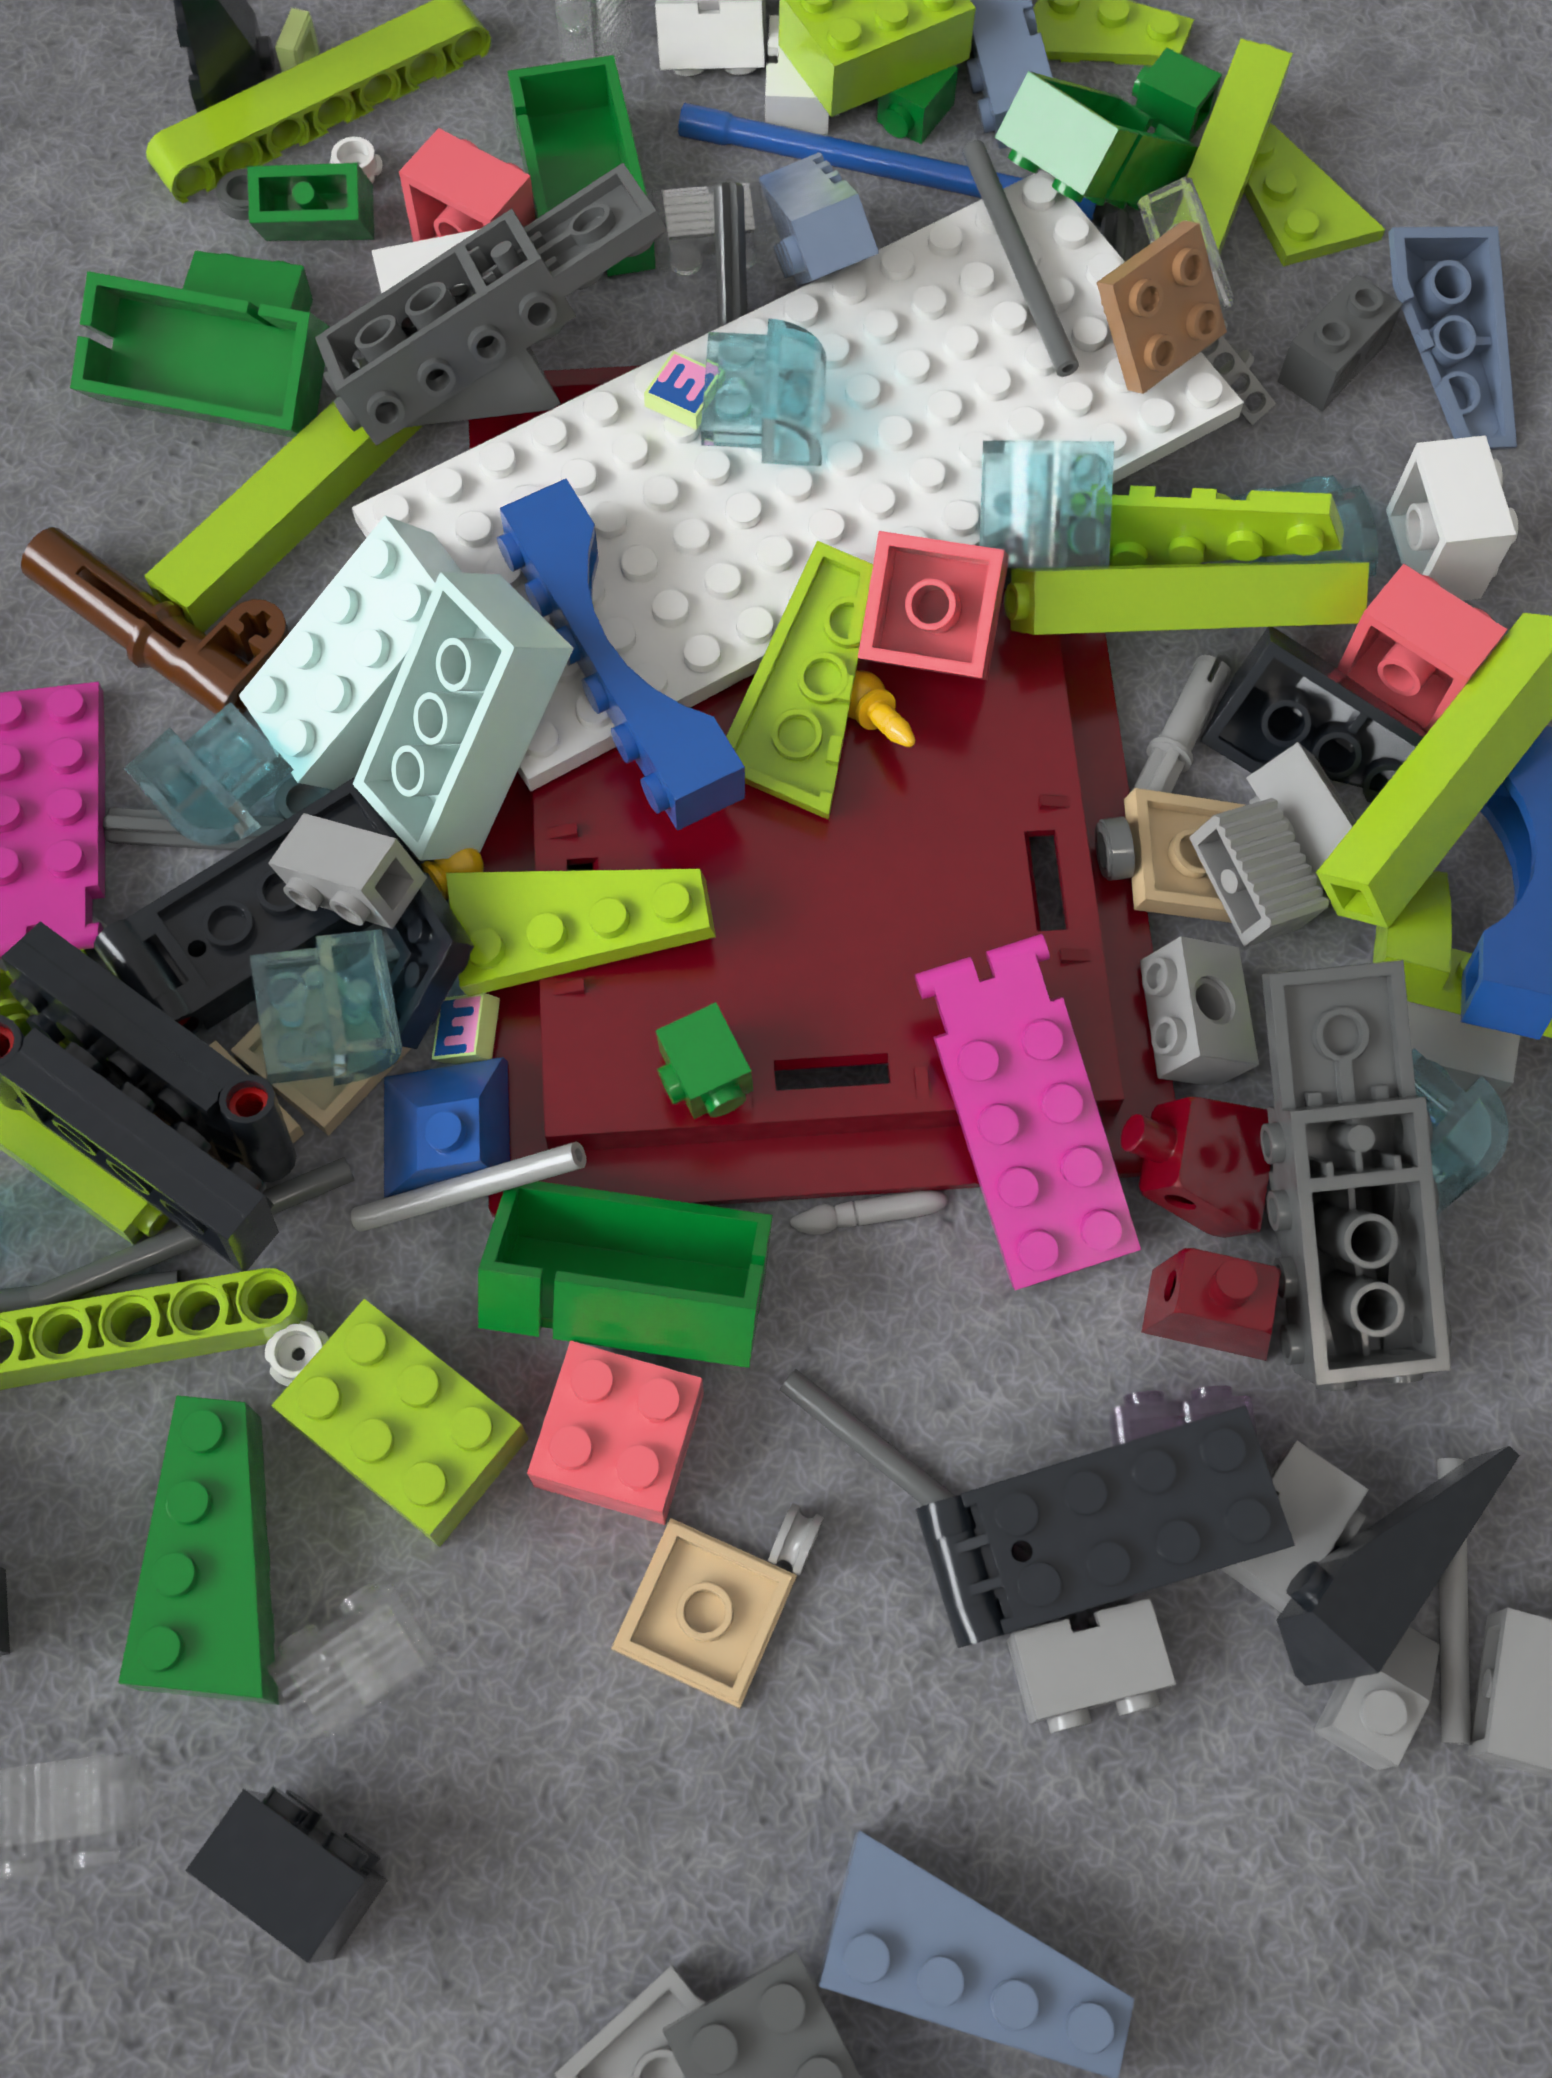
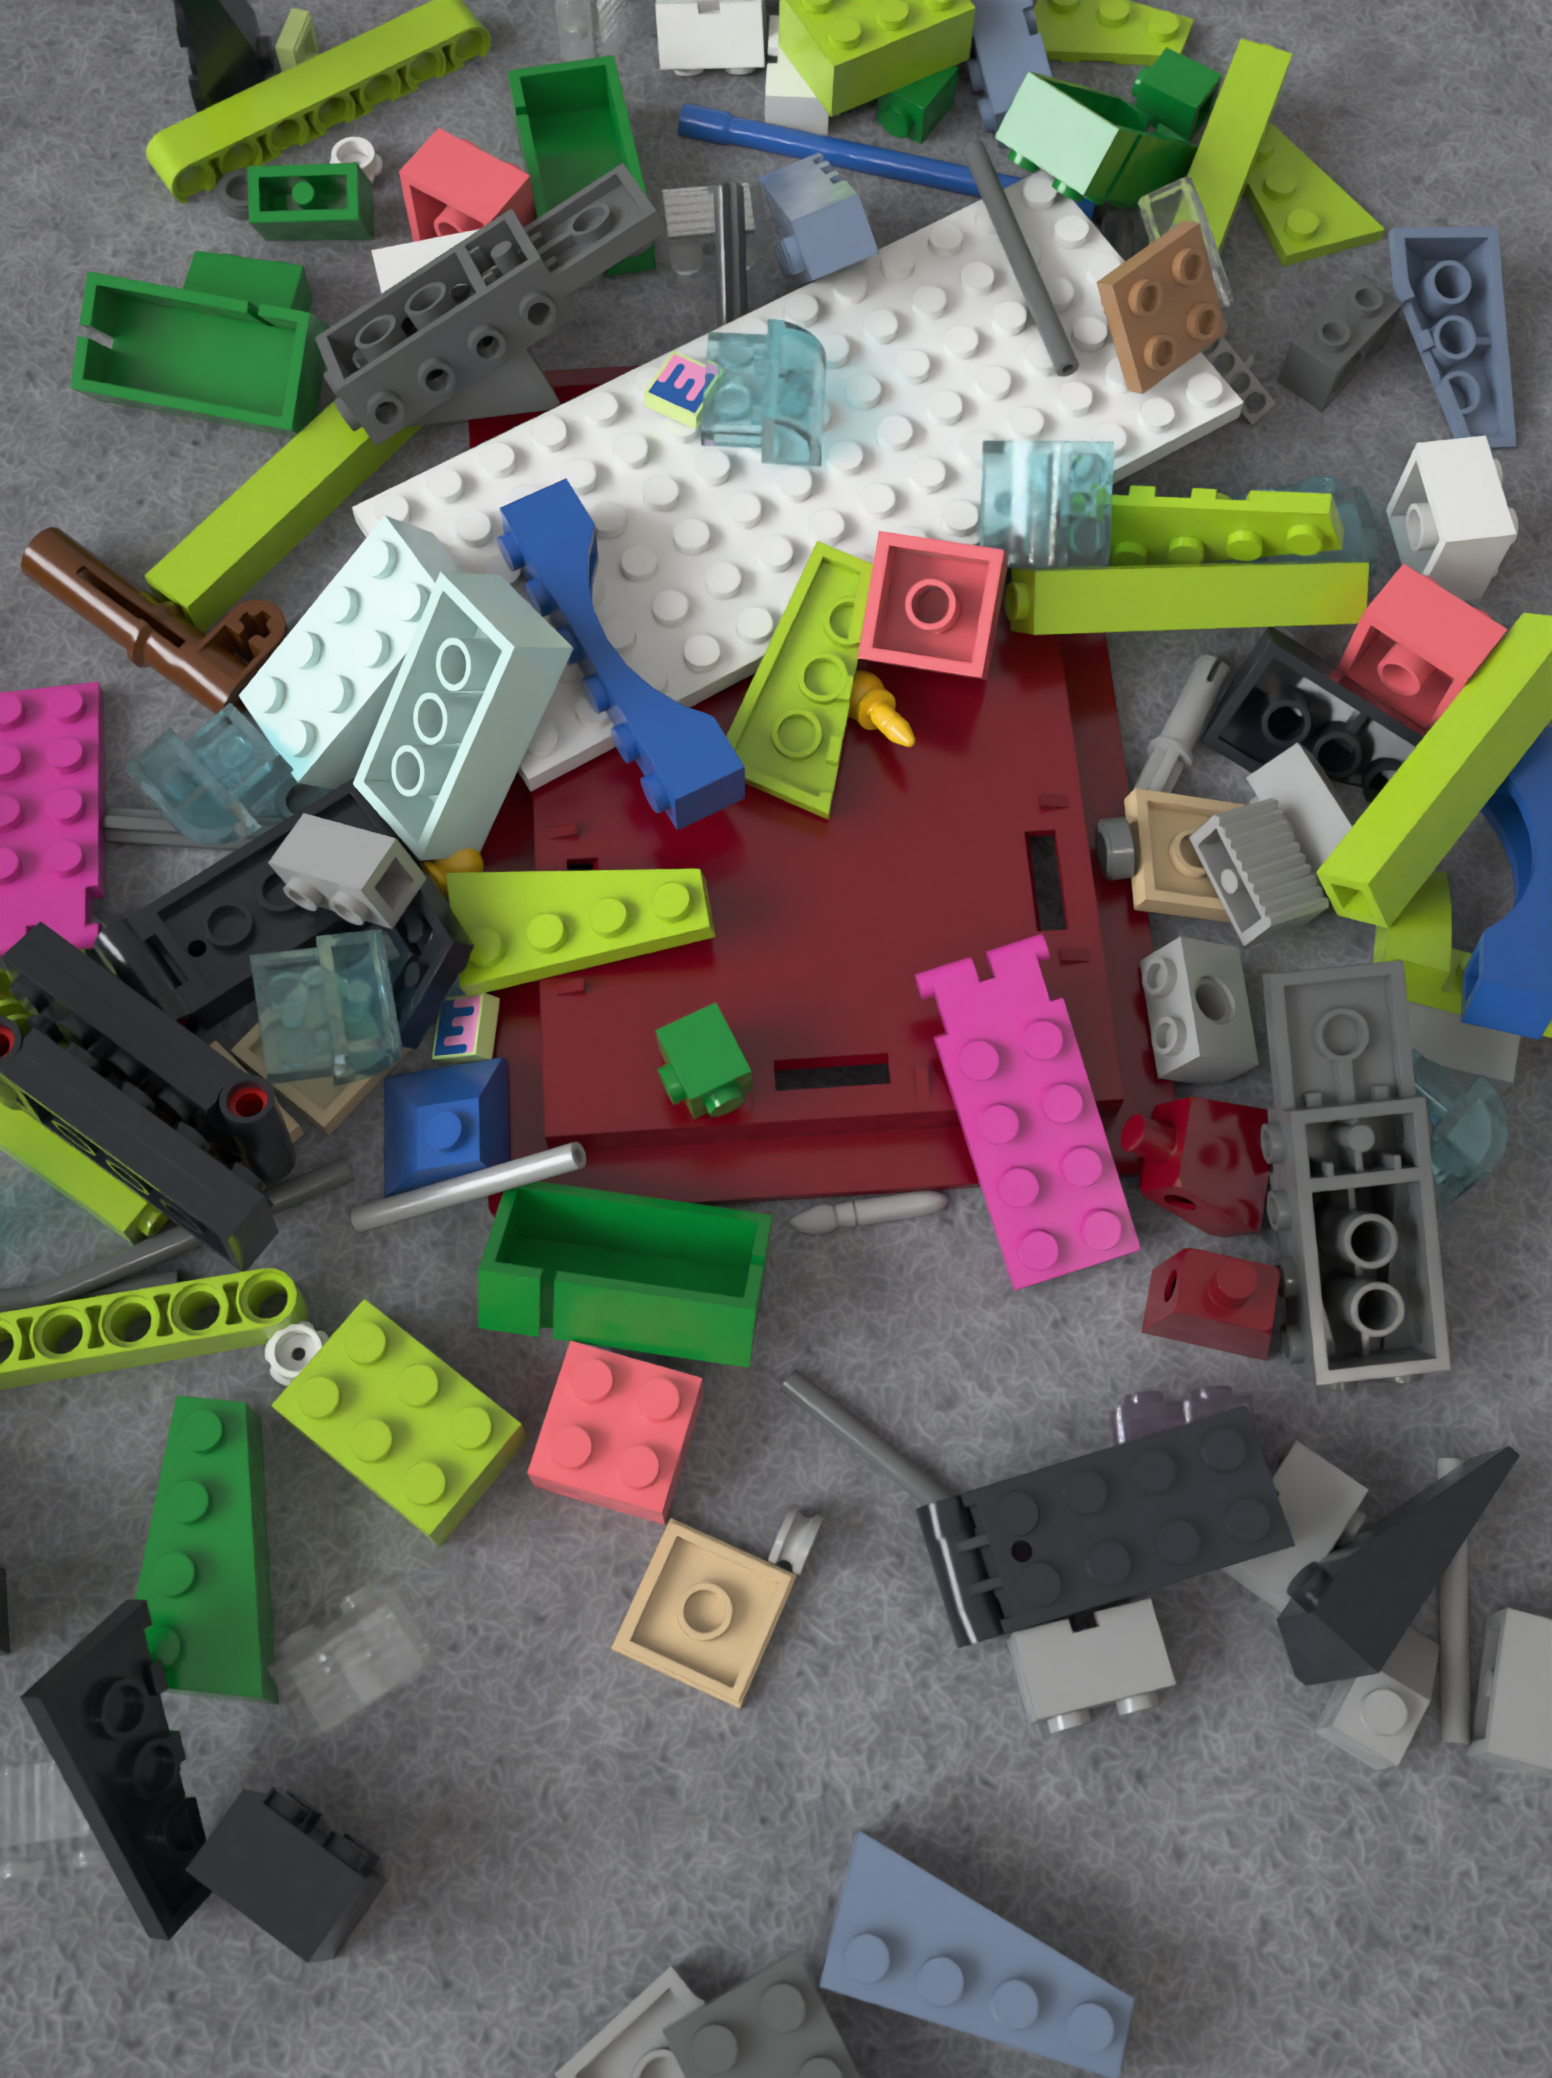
none -> black wing [20,1599,213,1941]

